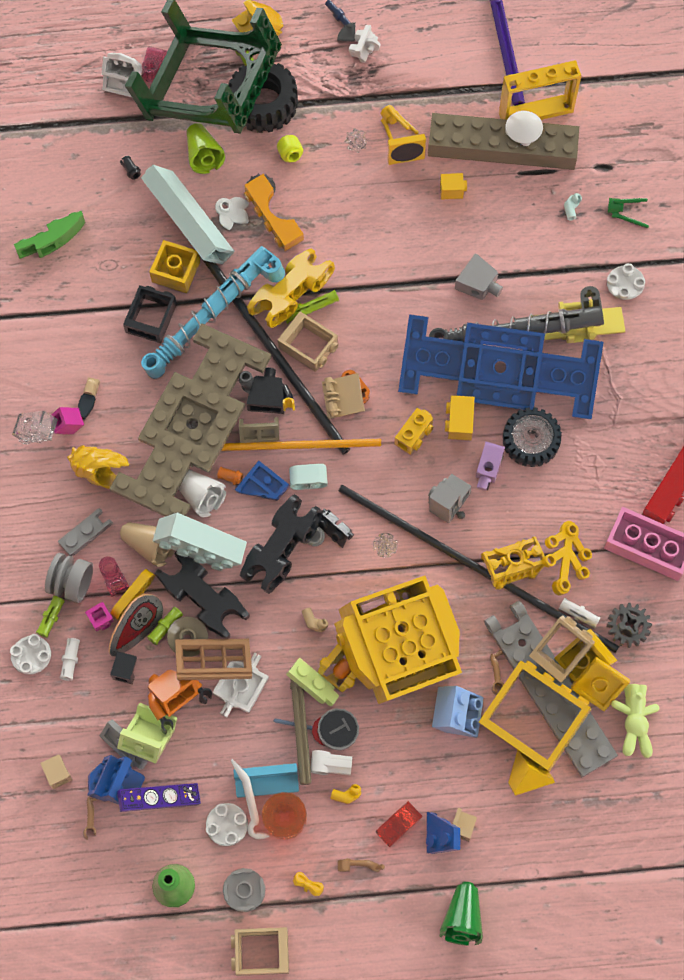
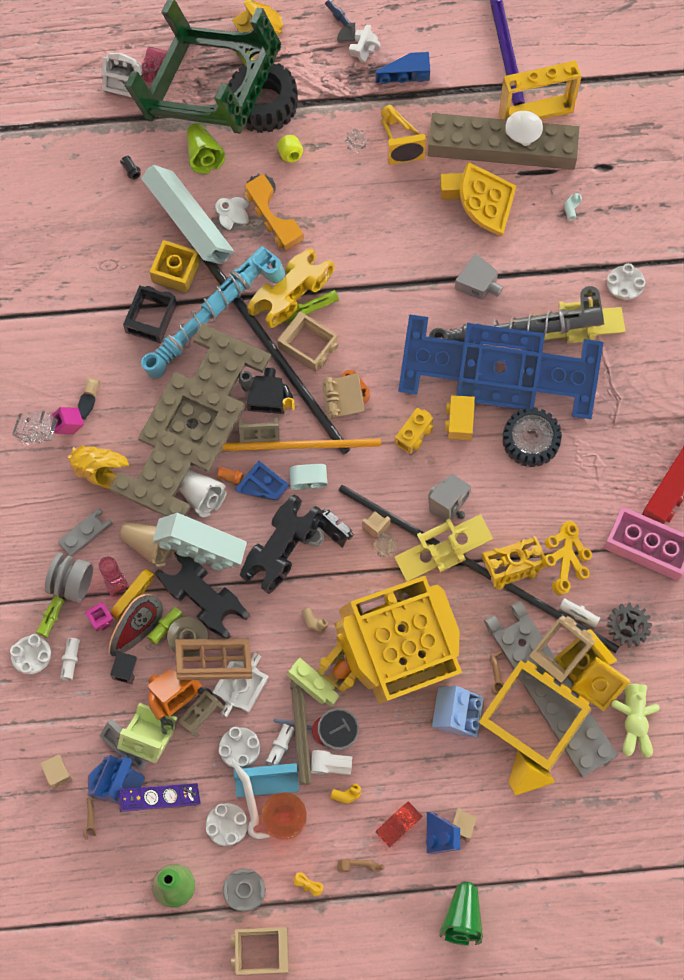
bright green slope [14,211,85,259] -> none
lavender torso [476,442,505,491] -> none
green plant [608,198,649,228] -> none
none -> dark tan hinge [178,690,225,738]
none -> white dish [219,727,260,768]
none -> white pin [266,724,295,766]
none -> tan panel [362,512,390,540]
none -> blue slope [375,52,430,84]
none -> light yellow piece [395,514,493,582]
none -> yellow plate [460,162,517,236]

